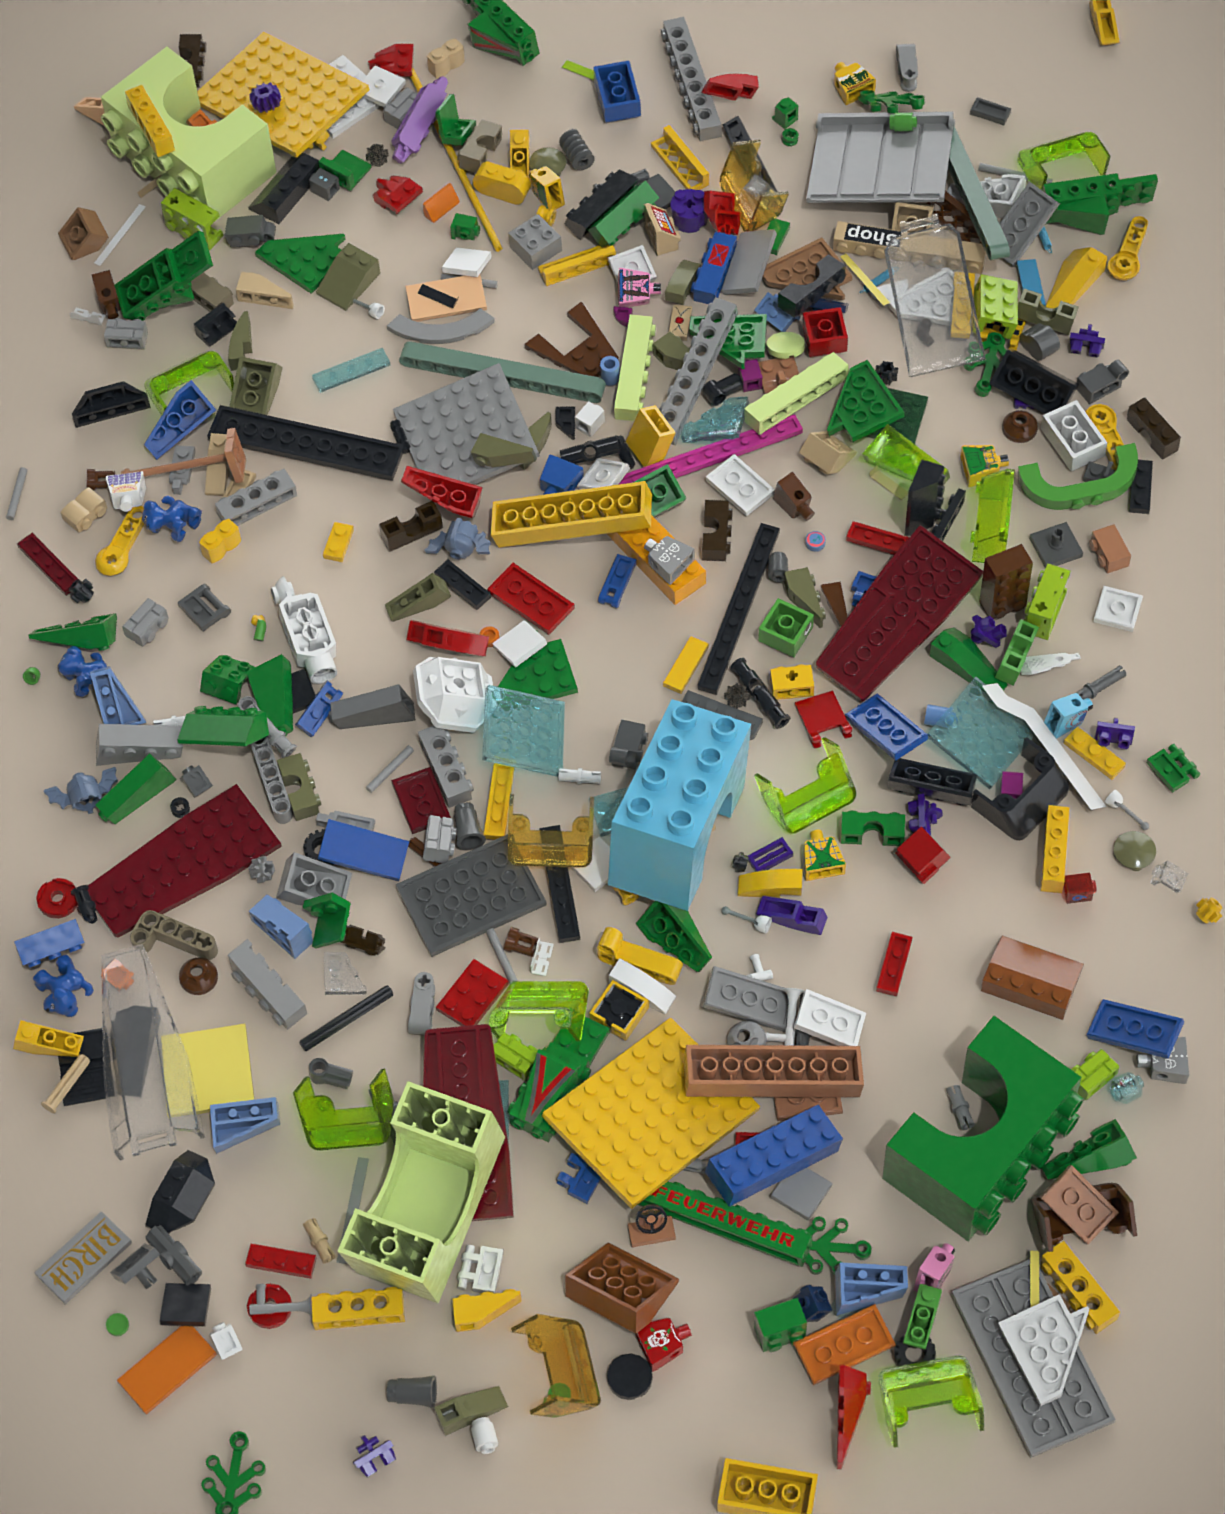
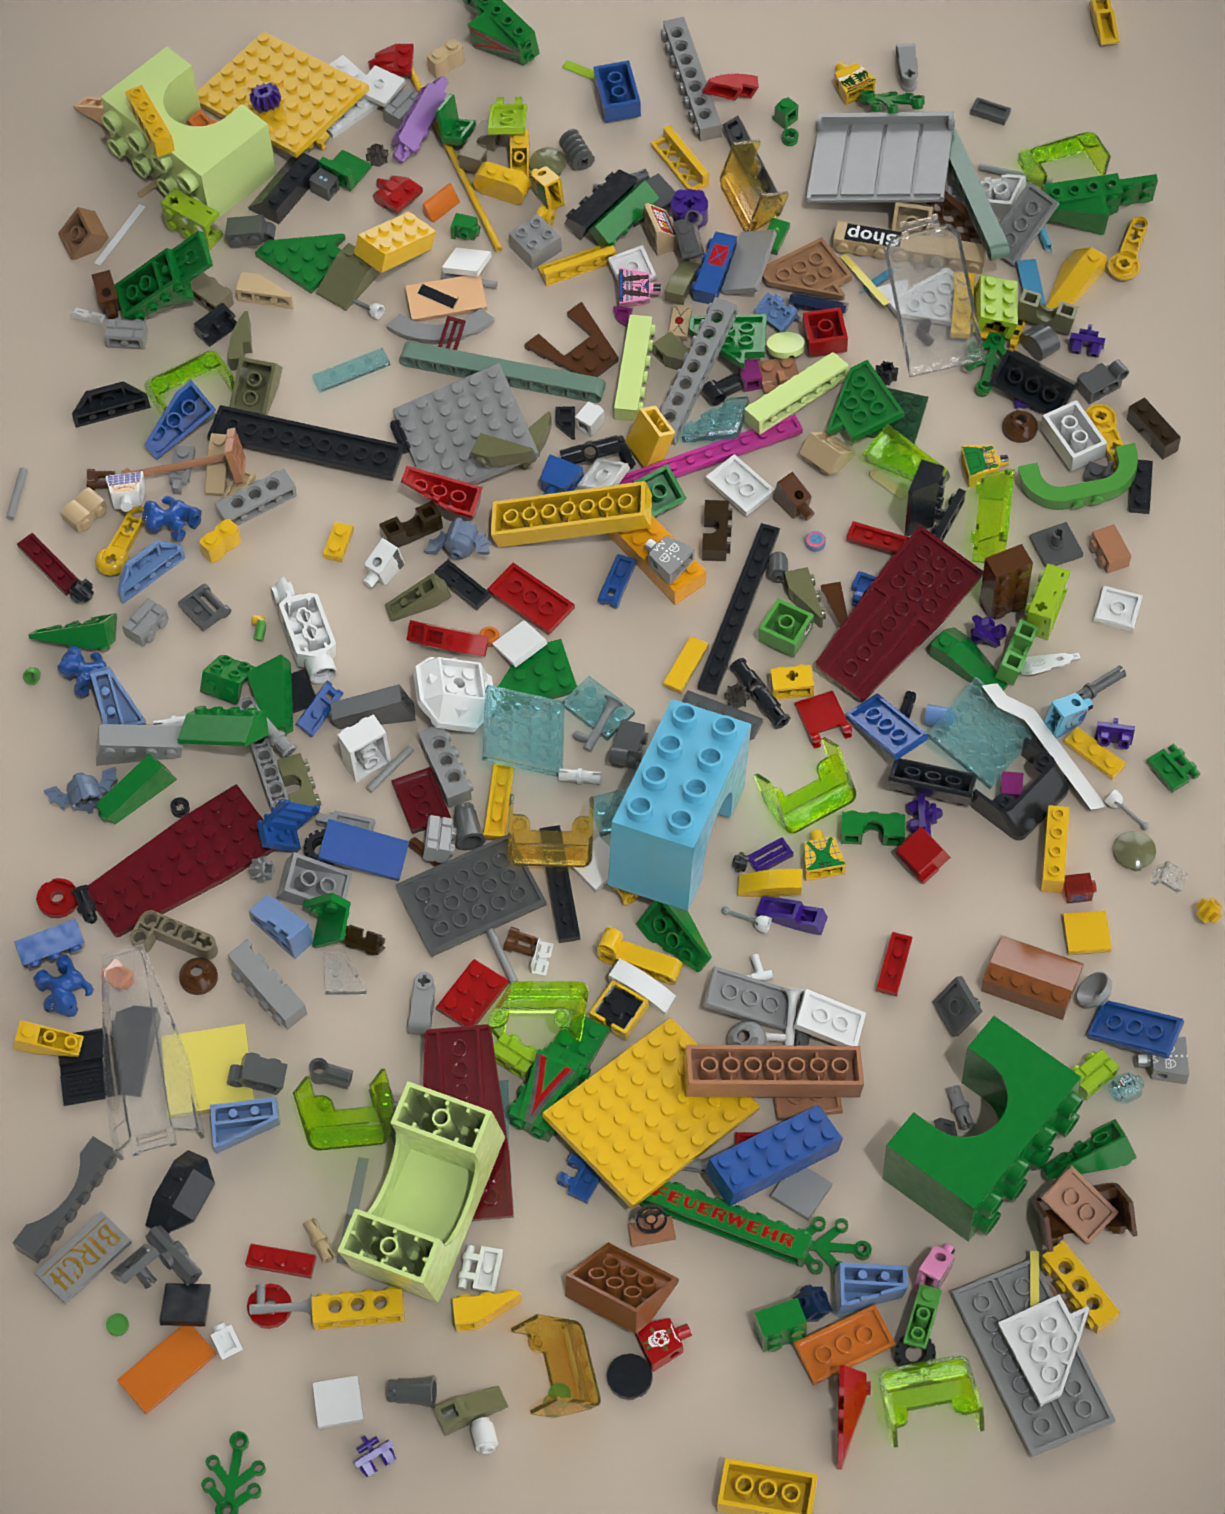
tan axle [41,1054,90,1114] -> none
dark brown arch [179,34,207,88] -> none
dark grey bracket [180,765,213,798] -> none
black axle [299,985,393,1051] -> none
medium blue brick [600,356,620,386] -> none
red plate [704,191,740,235] -> none
clear brick [743,174,777,207] -> none
black arch [777,254,846,318] -> none
bright green brick [890,112,917,132] -> none
none -> dark grey arch [13,1136,118,1263]
none -> medium blue wedge [118,541,185,604]
none -> dark grey hinge [227,1053,288,1095]
none -> blue plate [257,799,320,853]
none -> white tile [313,1375,364,1429]
none -> white brick [338,714,391,783]
none -> yellow brick [354,212,436,273]
none -> white torso [363,538,405,588]
none -> dark red tile [438,316,466,350]
none -> lime tile [488,97,528,135]
none -> clear light blue plate [562,676,635,741]
none -> light grey piece [573,695,623,751]
none -> dark grey hinge [673,210,704,260]
none -> black axle [900,691,916,719]
none -> dark grey tile [932,976,983,1037]
none -> dark grey plate [934,1118,957,1136]
none -> yellow tile [1063,910,1112,955]
none -> light grey piece [1076,972,1112,1008]

